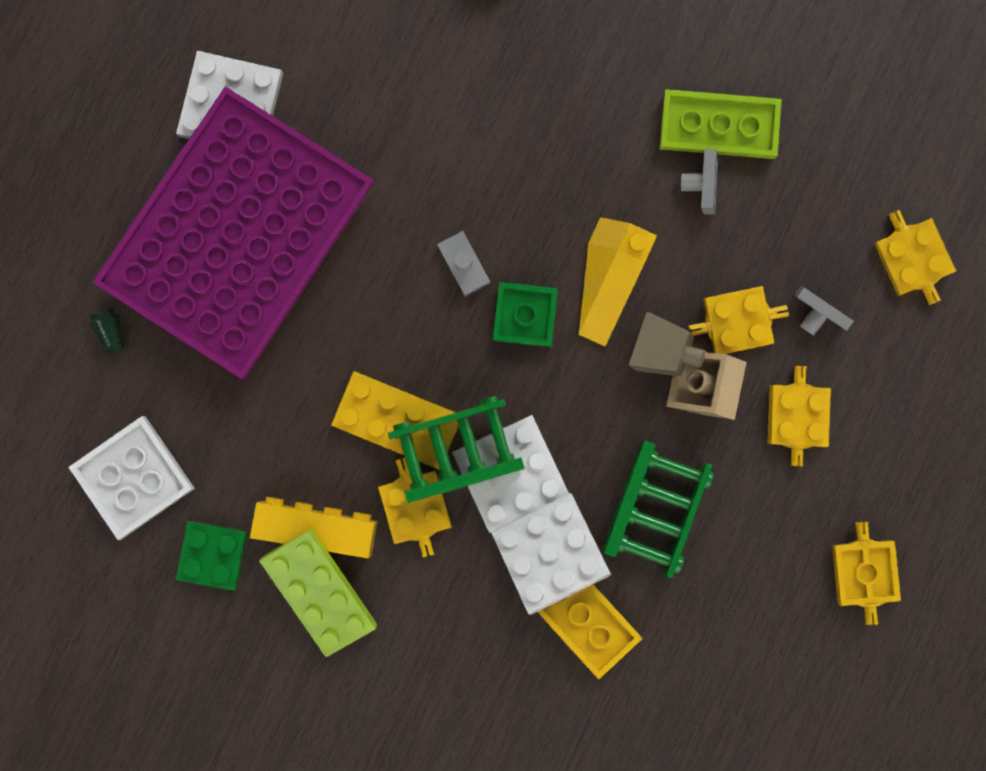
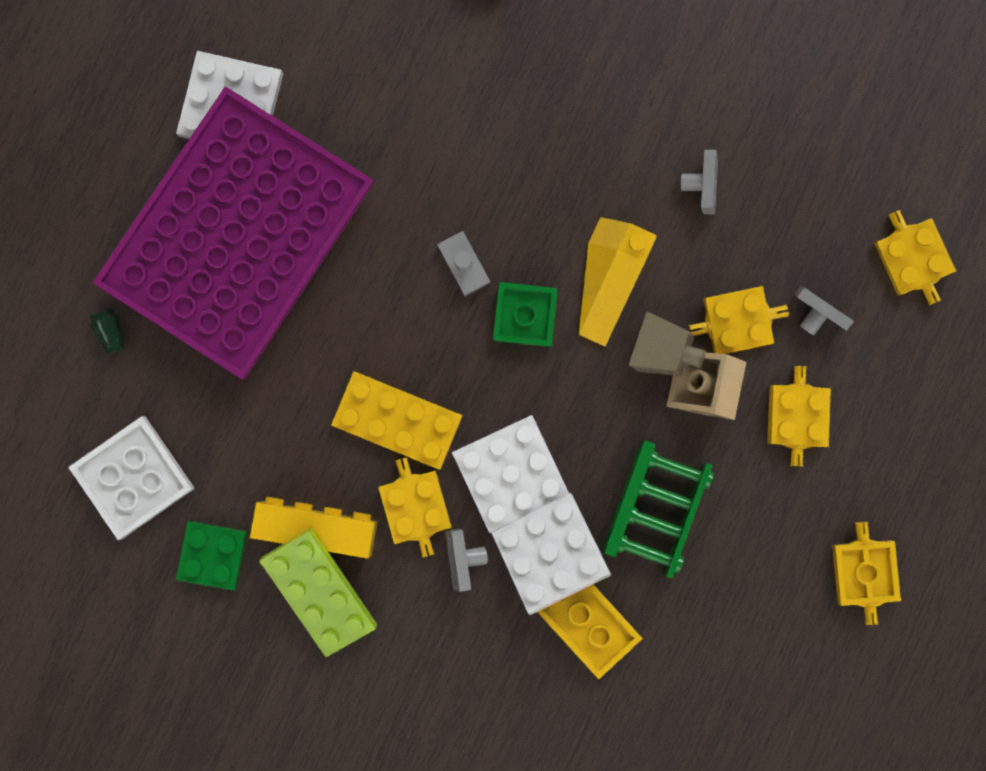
green fence [388,396,525,503] -> none
lime plate [659,89,782,159] -> none
none -> light grey tile [445,529,488,592]

